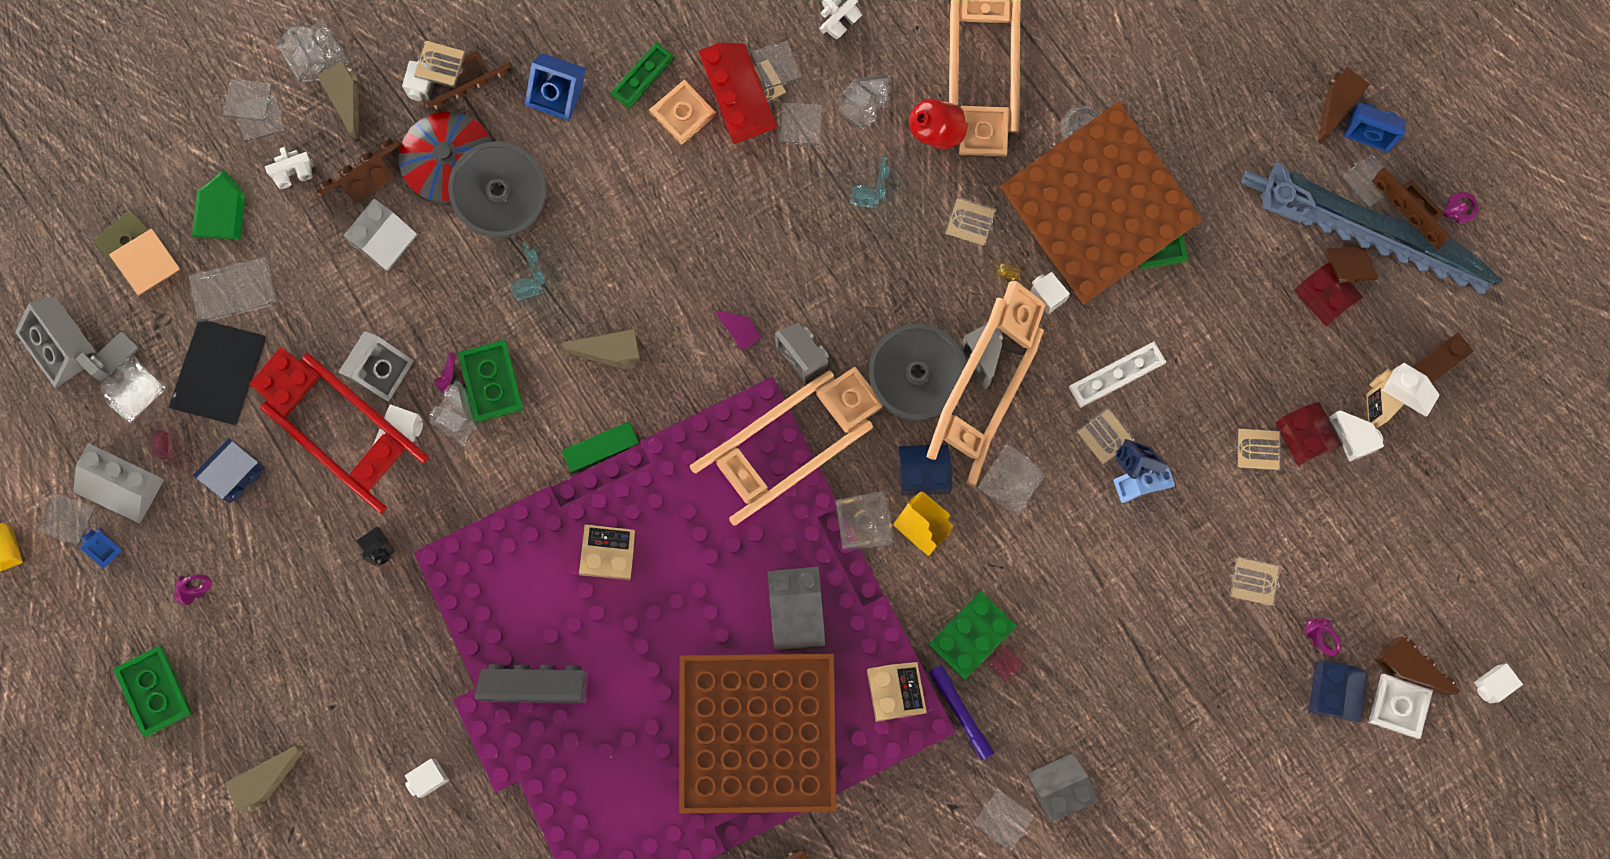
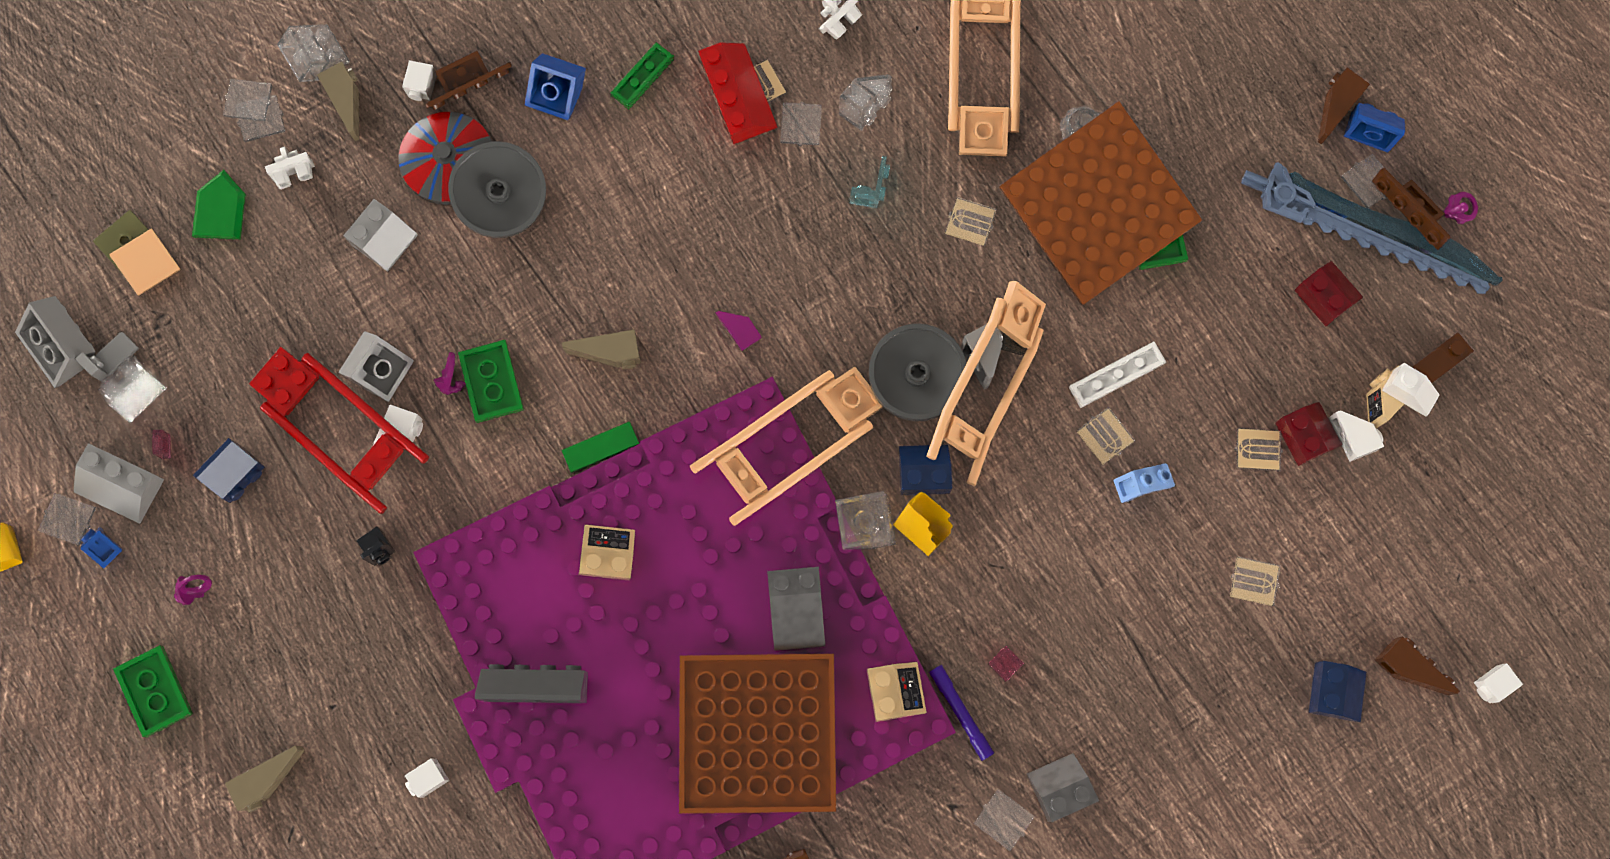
black sticker [168,319,265,425] -> none
clear piece [189,257,276,322] -> none
reddish brown bracket [316,138,401,204] -> none
piece [414,40,466,88] -> none
clear slope [429,380,477,447] -> none
clear light blue bracket [510,242,546,301] -> none
light nougat tile [649,80,716,145] -> none
clear piece [751,41,802,89] -> none
light grey slope [775,323,829,383] -> none
red cylinder [909,98,968,151] -> none
green plate [928,591,1017,680] -> none
clear slope [977,444,1045,517] -> none
clear yellow tile [995,264,1021,279] -> none
white brick [1030,272,1070,315] -> none
dark blue bracket [1116,439,1168,479] -> none
magenta piece [1305,618,1341,656] -> none
reddish brown piece [1326,246,1378,283] -> none
white tile [1368,674,1433,739] -> none

